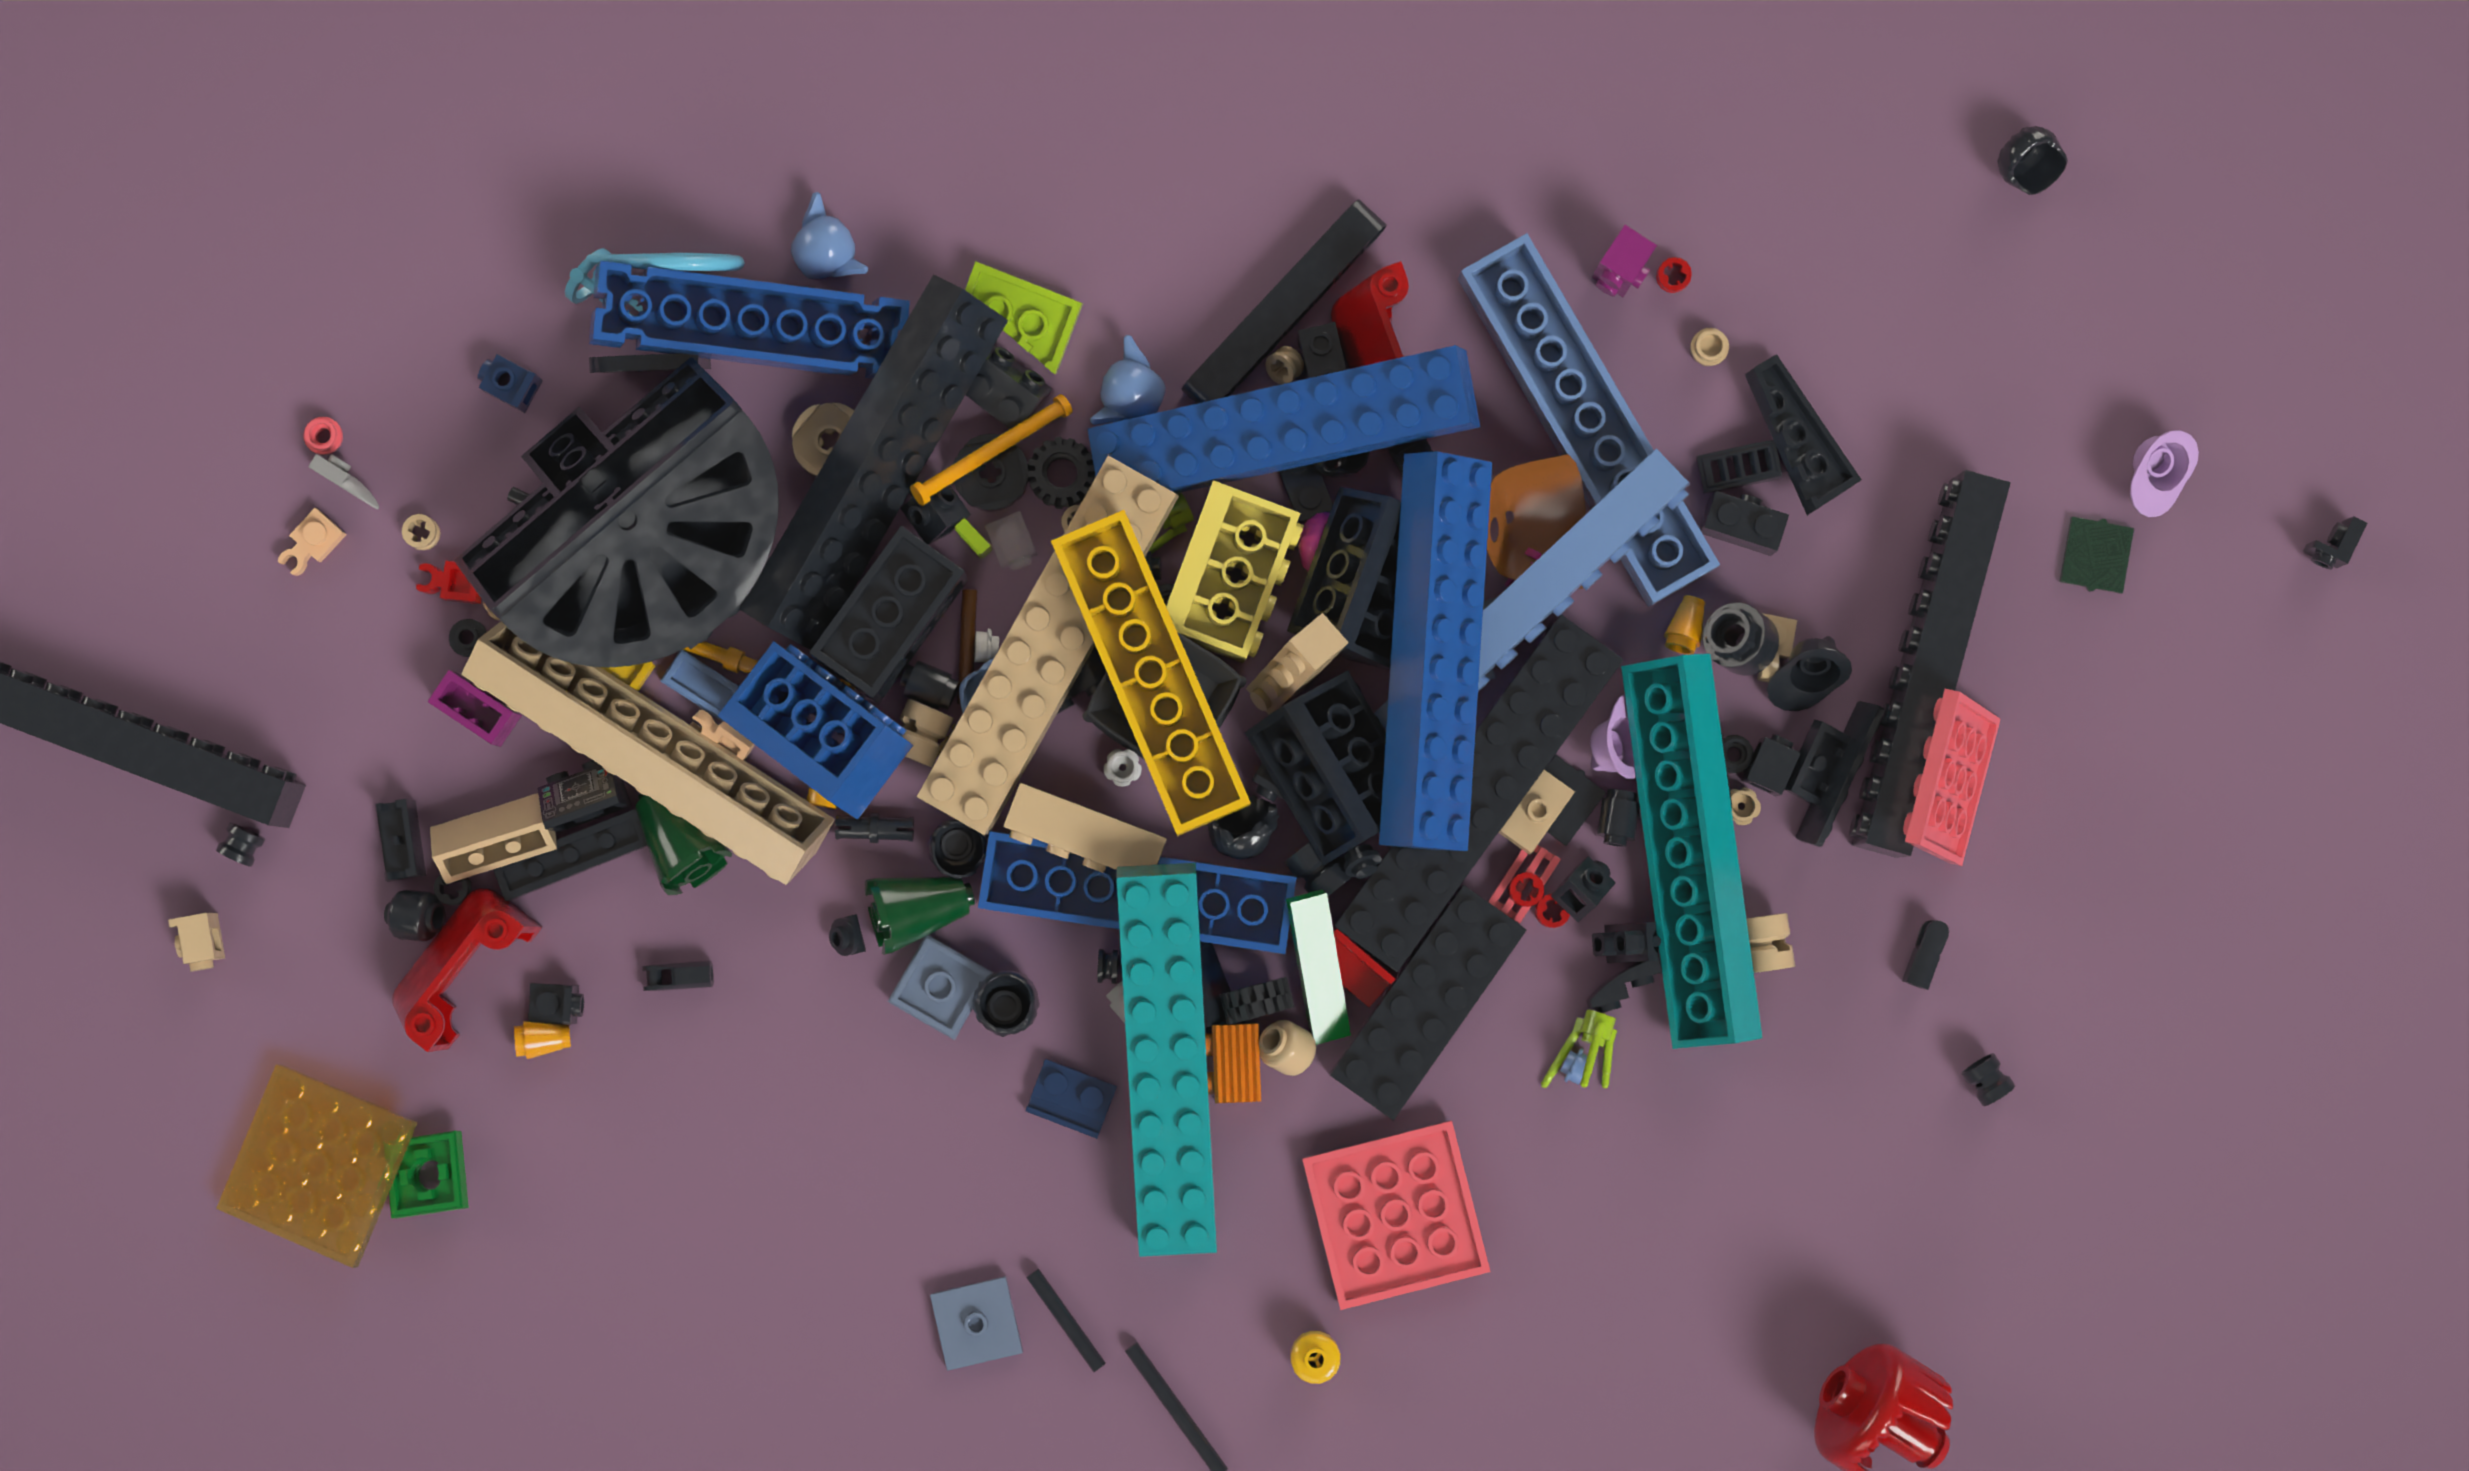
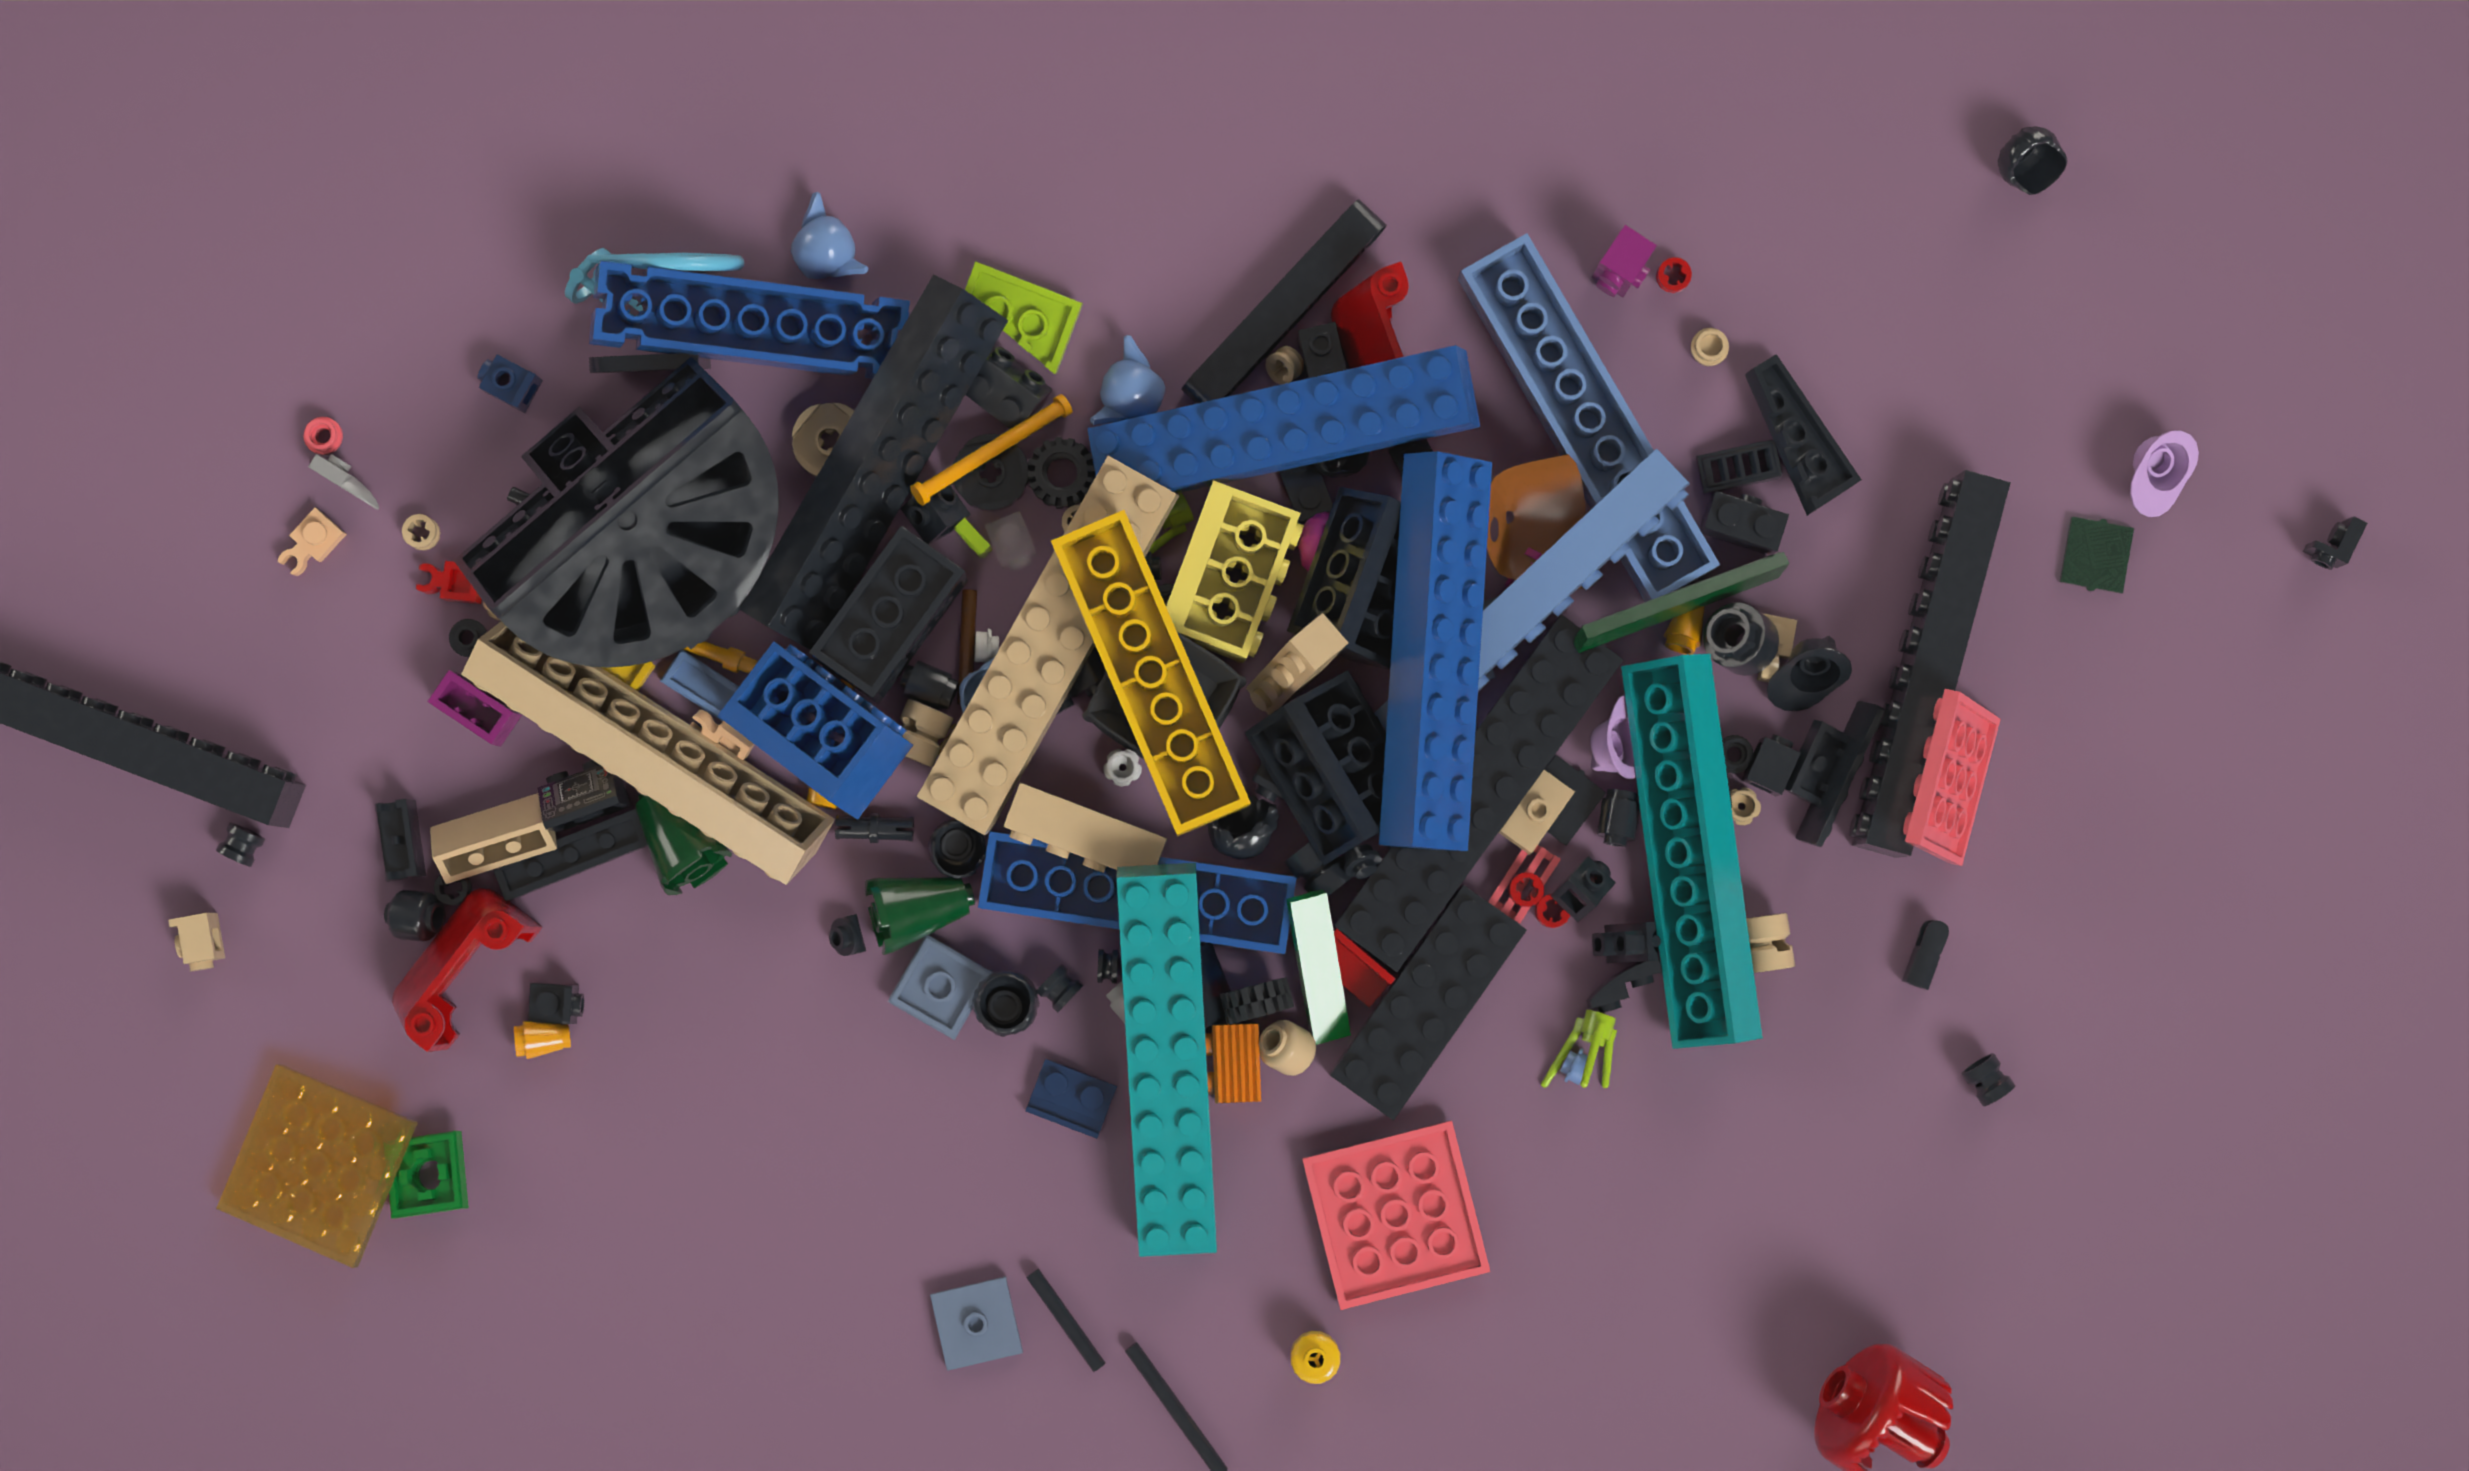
black bar [642,961,714,991] -> none
none -> black wheel [1036,964,1084,1013]
none -> dark green tile [1573,552,1790,653]

